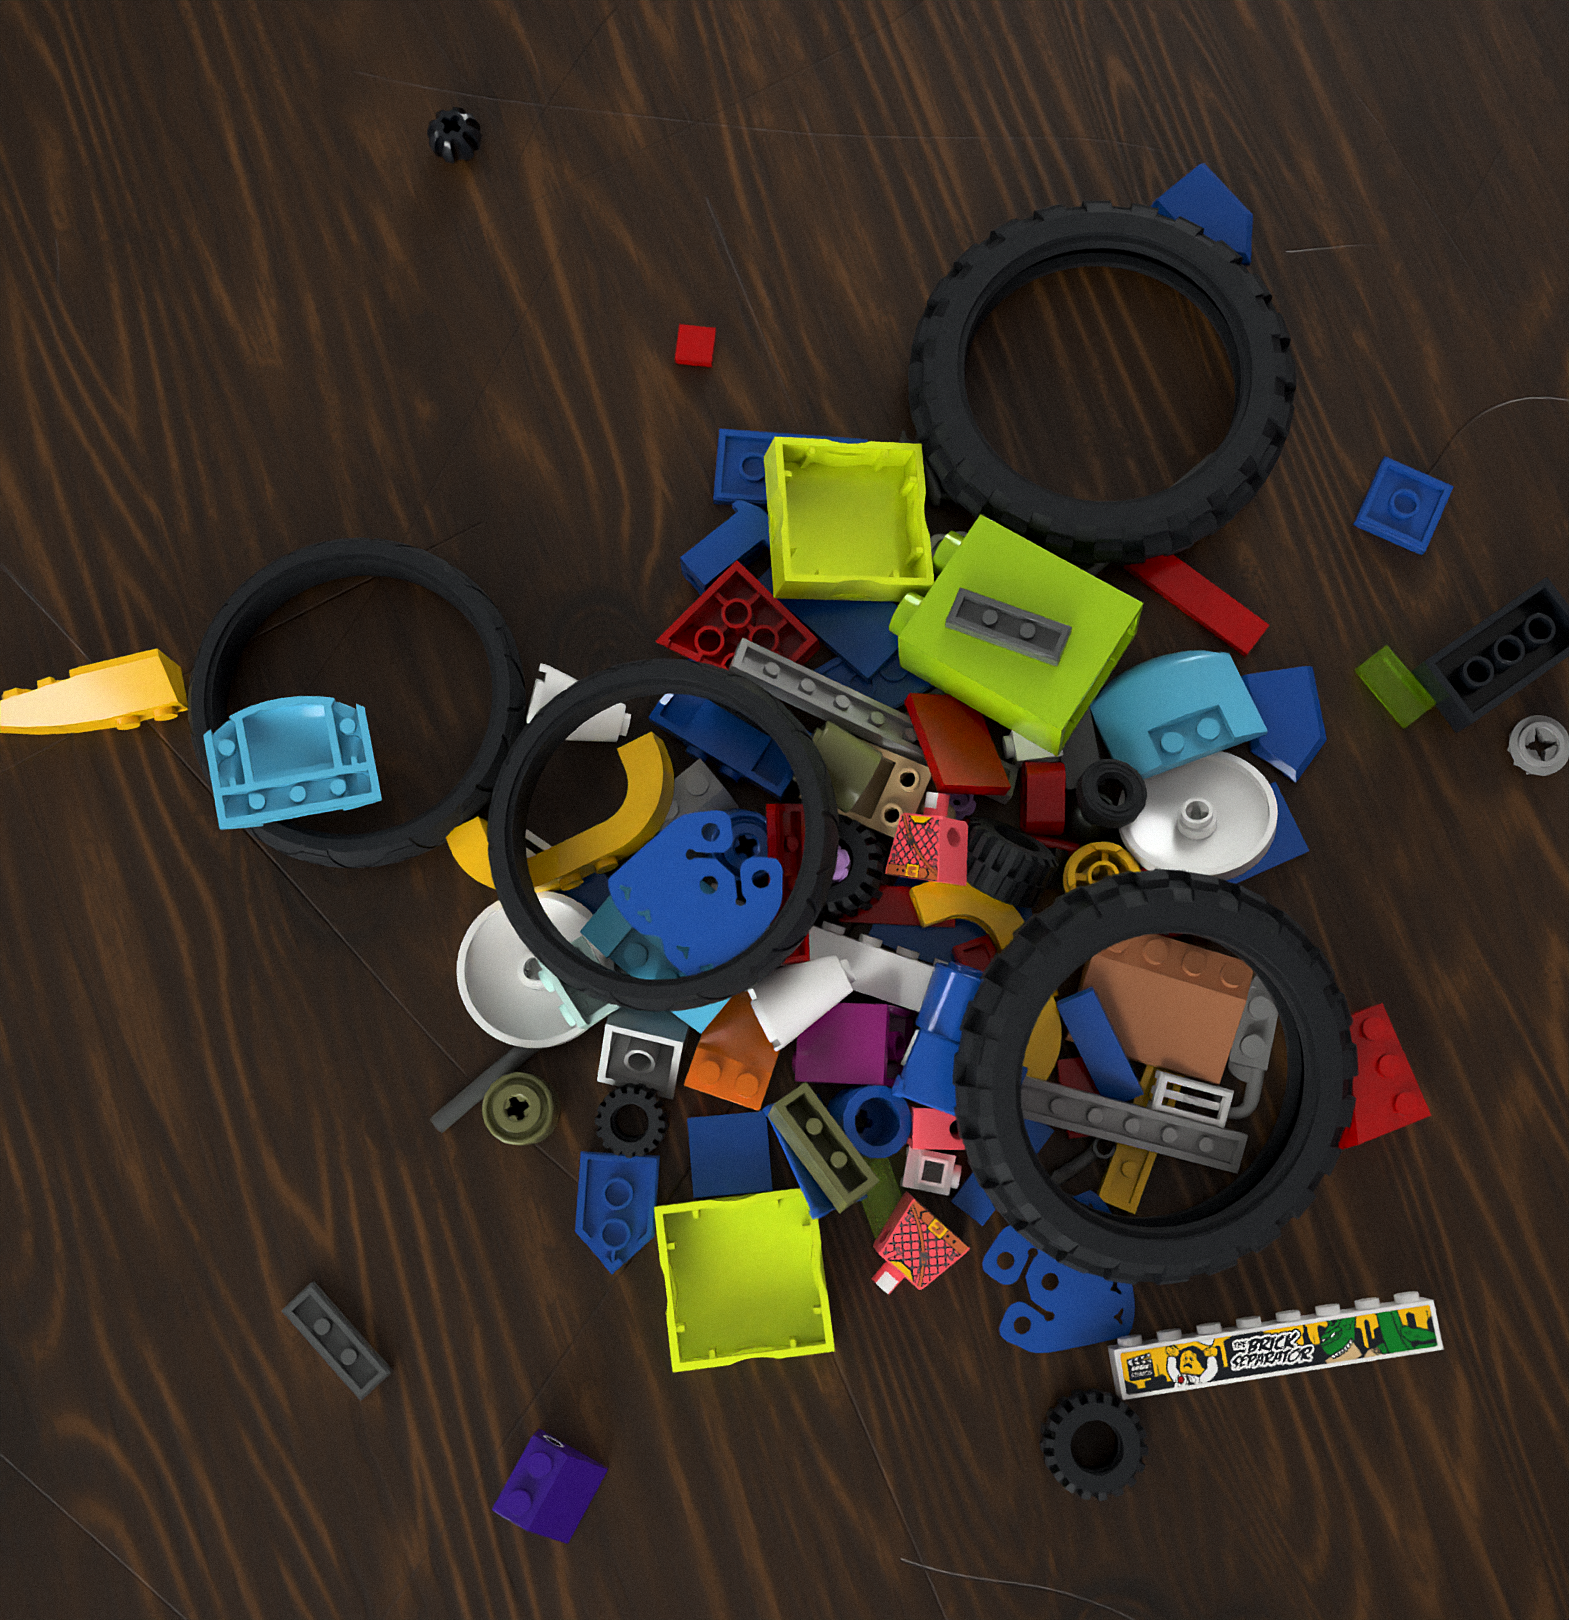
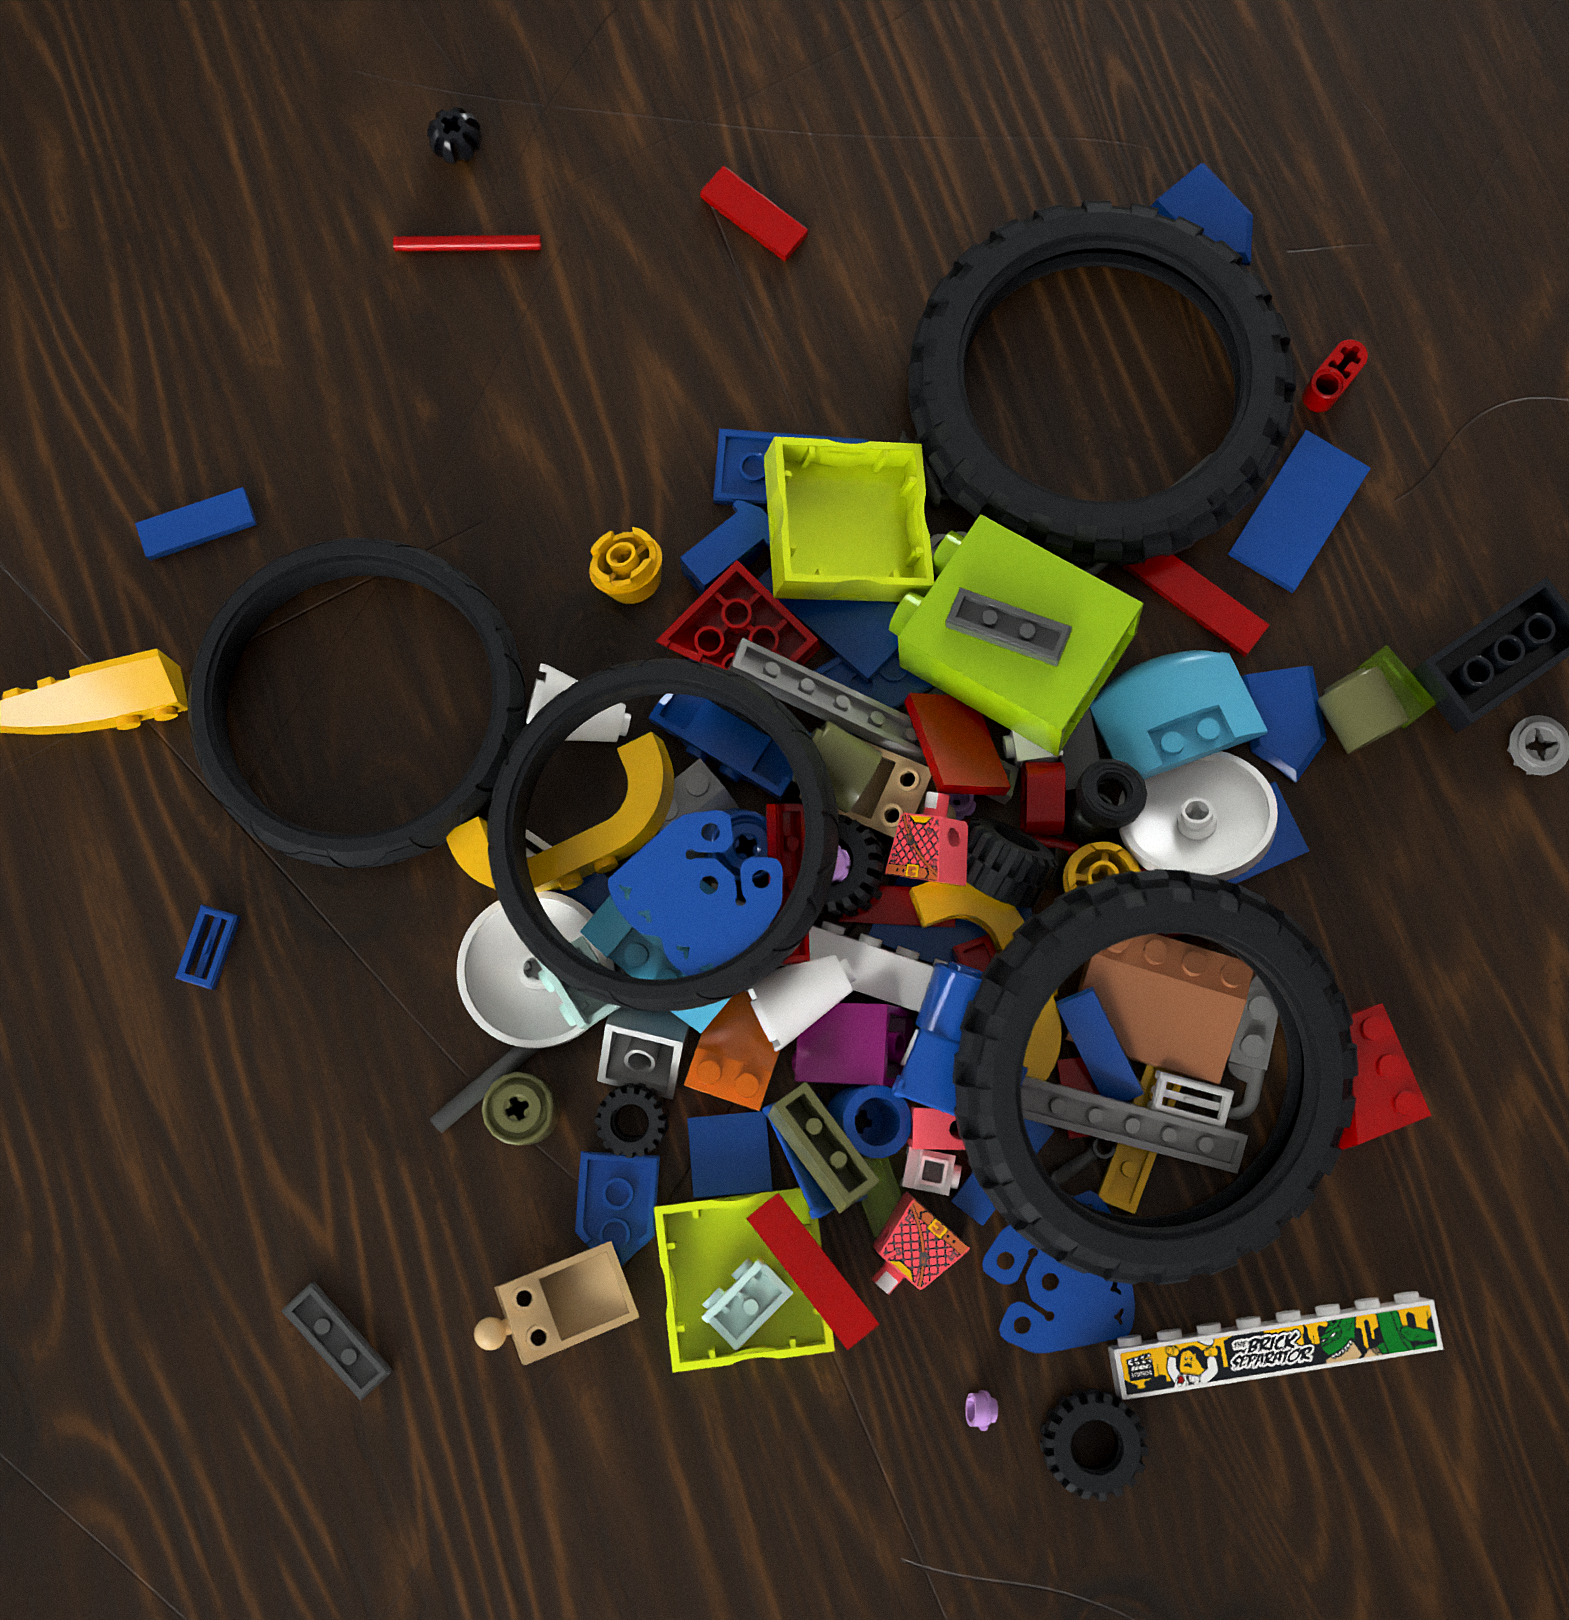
medium azure slope [203,696,382,830] -> none
dark purple slope [492,1429,609,1544] -> none
red tile [675,324,716,368] -> none
blue tile [1352,456,1454,556] -> none
none -> blue tile [135,487,257,561]
none -> blue tile [175,904,241,990]
none -> red piece [393,235,541,251]
none -> tan slope [474,1241,640,1365]
none -> yellow cone [589,527,662,604]
none -> red tile [700,166,808,262]
none -> light aqua bracket [701,1257,794,1351]
none -> red tile [746,1193,879,1350]
none -> lavender plate [965,1390,998,1431]
none -> blue tile [1227,430,1371,593]
none -> red beam [1302,339,1368,413]
none -> olive piece [1317,667,1411,754]

